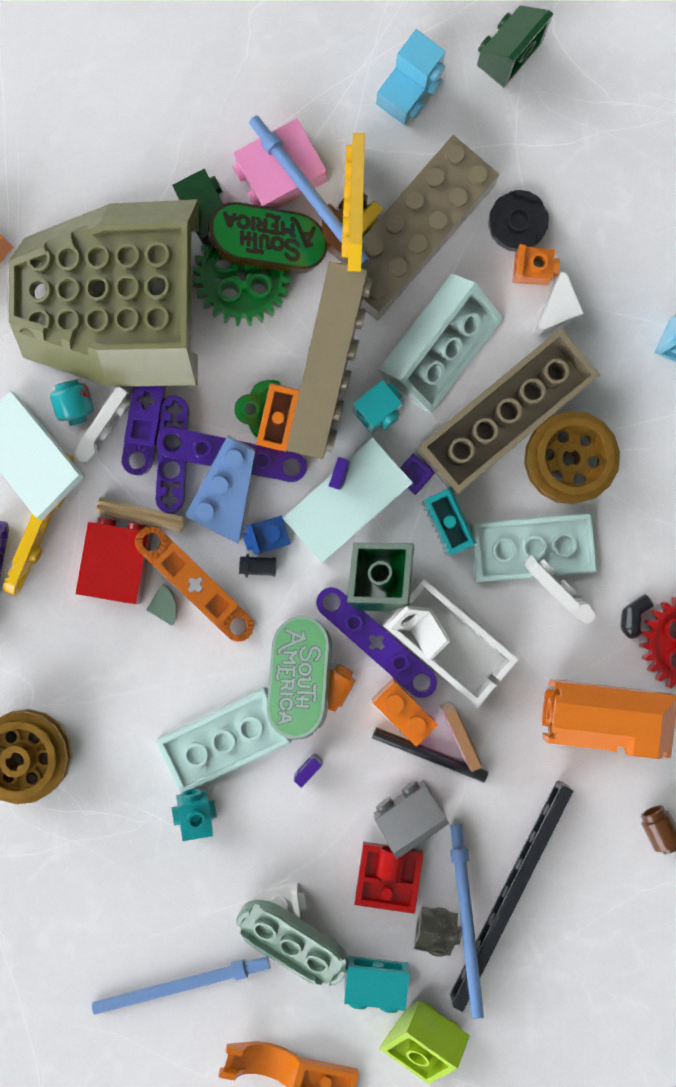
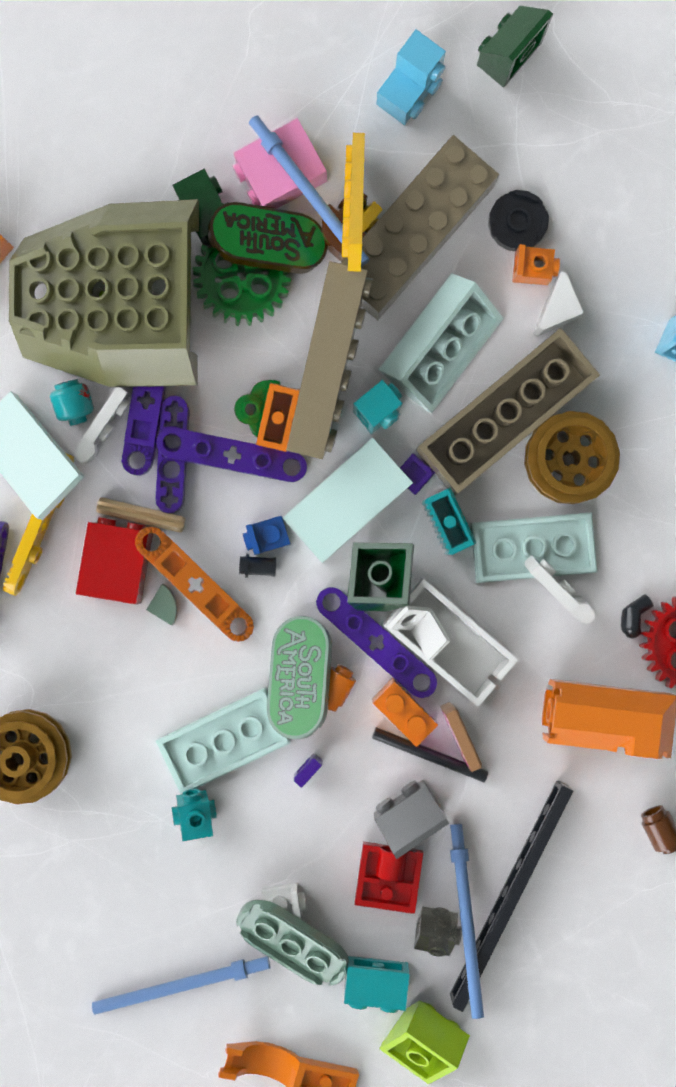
medium blue wing [185,435,255,544] -> none
dark purple tile [328,457,351,490] -> none

